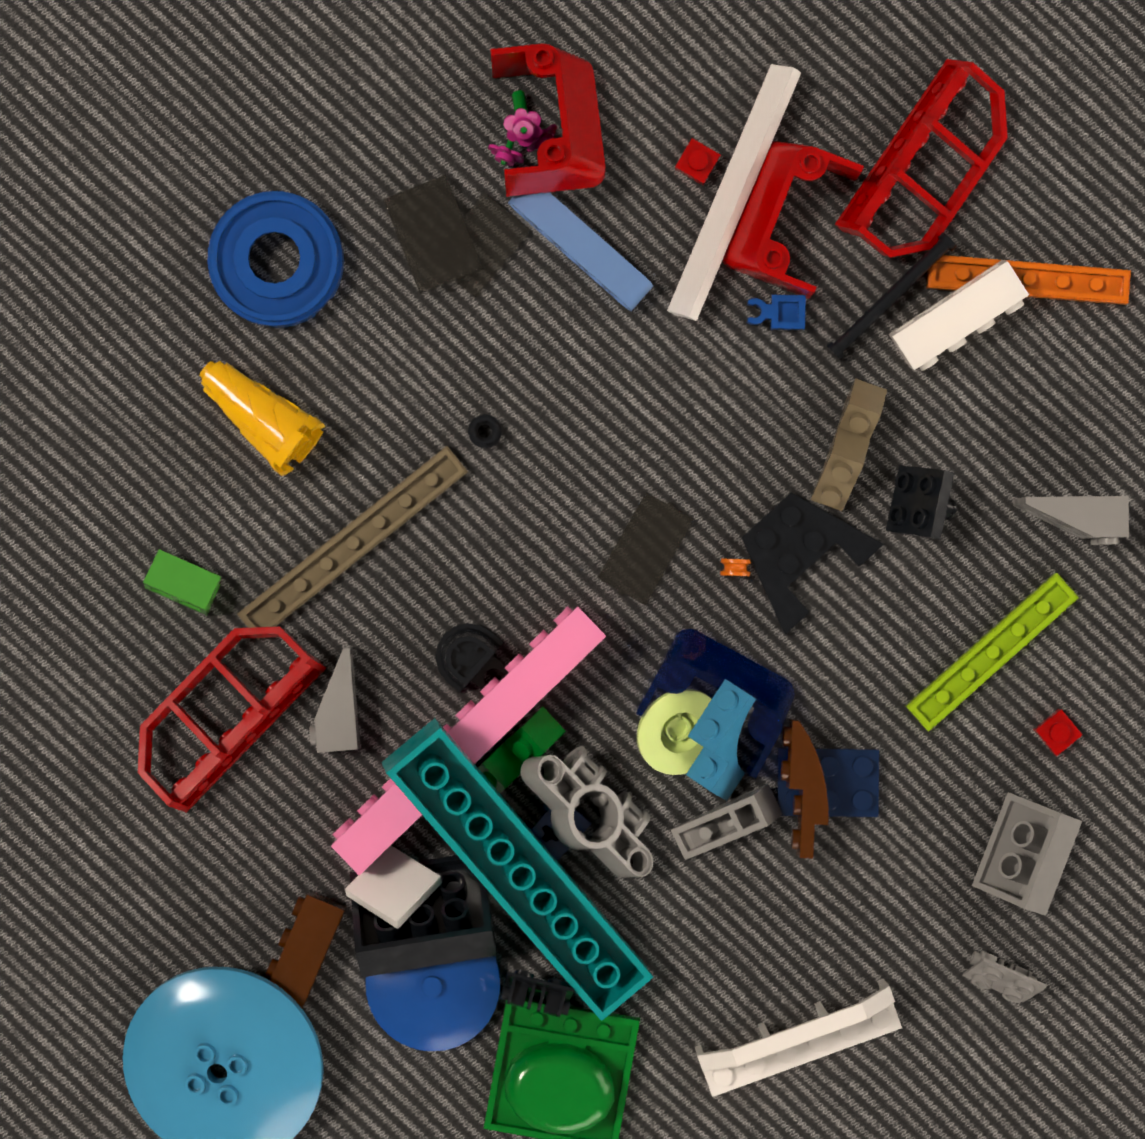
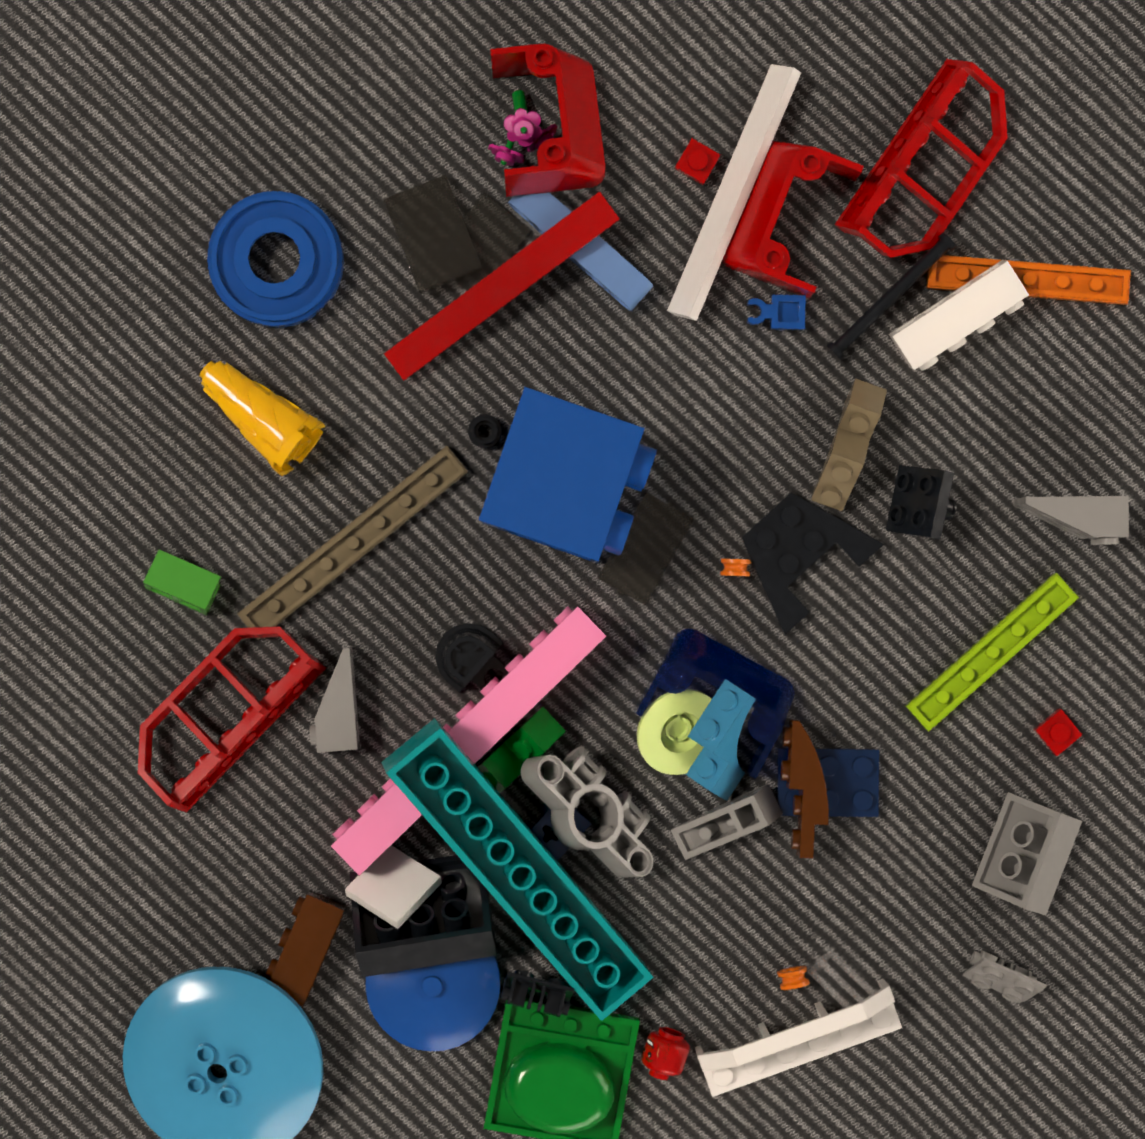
none -> red tile [384,191,620,381]
none -> blue piece [479,387,657,563]
none -> red head [641,1027,690,1080]
none -> orange bush [777,966,810,990]
none -> clear tile [807,948,876,1008]

